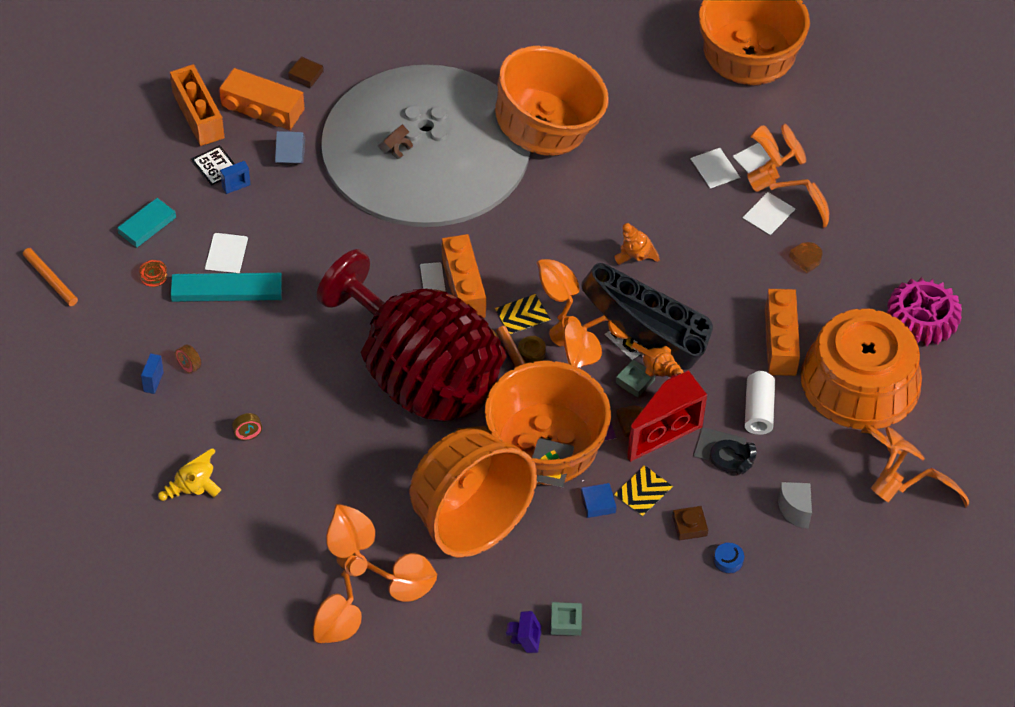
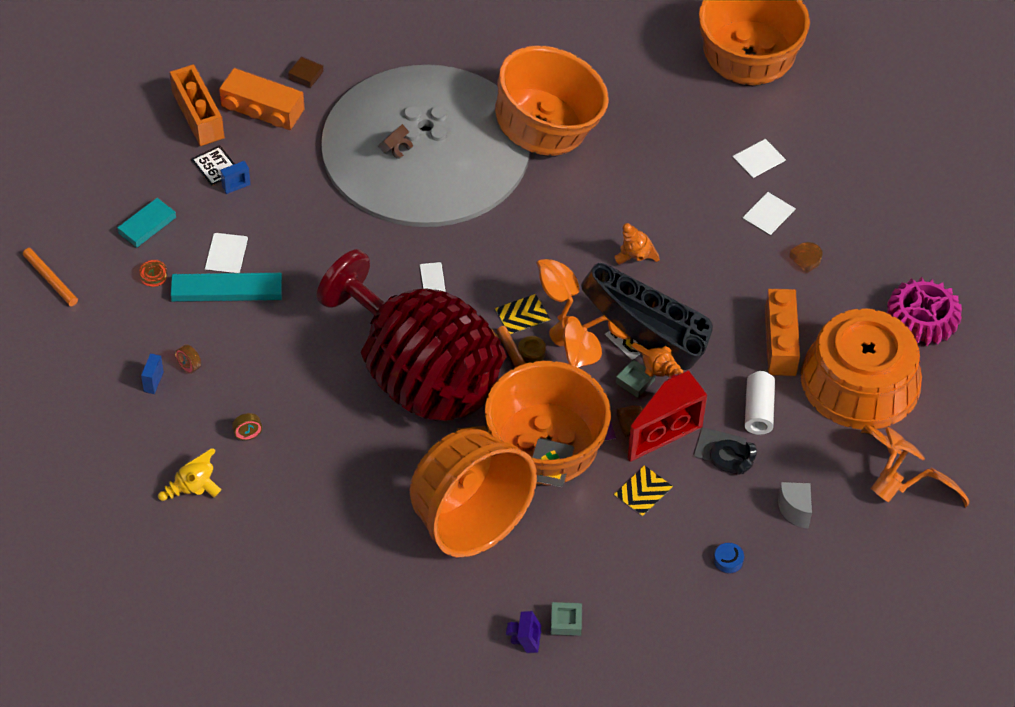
sand blue brick [275,131,305,164] -> none
orange plant [313,504,437,643] -> none
orange brick [442,234,486,318] -> none
blue tile [581,483,616,518] -> none
reddish brown plate [672,506,708,541] -> none
white sticker [690,148,740,188] -> none
orange plant [747,124,829,228] -> none

